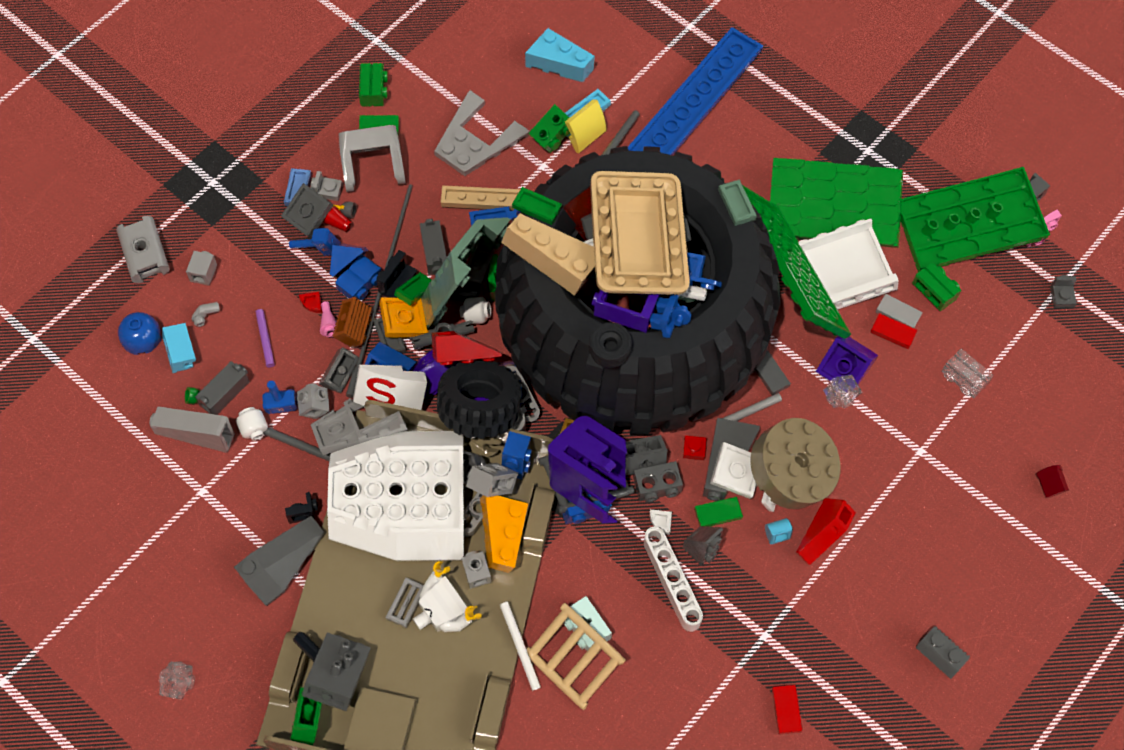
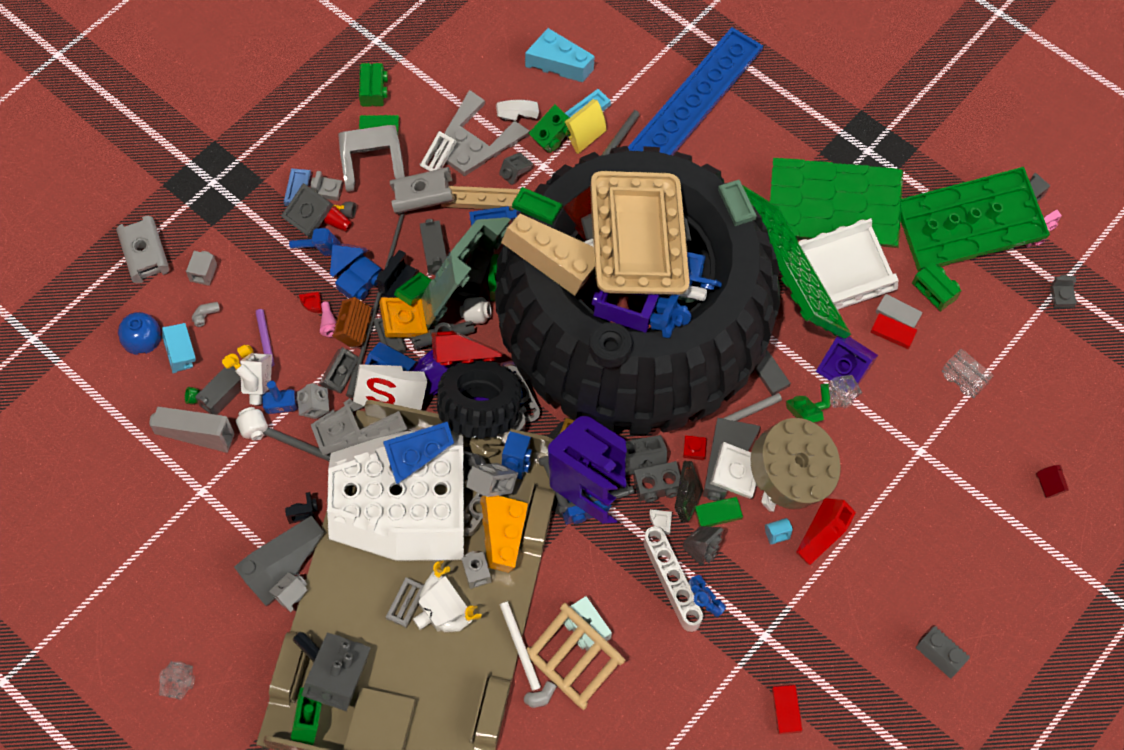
none -> white torso [222,345,272,405]
none -> light grey brick [269,572,307,612]
none -> blue wing [383,422,454,485]
none -> light grey piece [390,167,455,214]
none -> white tile [420,131,457,171]
none -> white slope [496,100,539,121]
none -> dark grey bracket [499,152,533,185]
none -> light grey arm [524,681,557,708]
none -> clear smoke wing [675,461,703,523]
none -> blue piece [689,575,726,617]
none -> green plate [786,383,831,423]

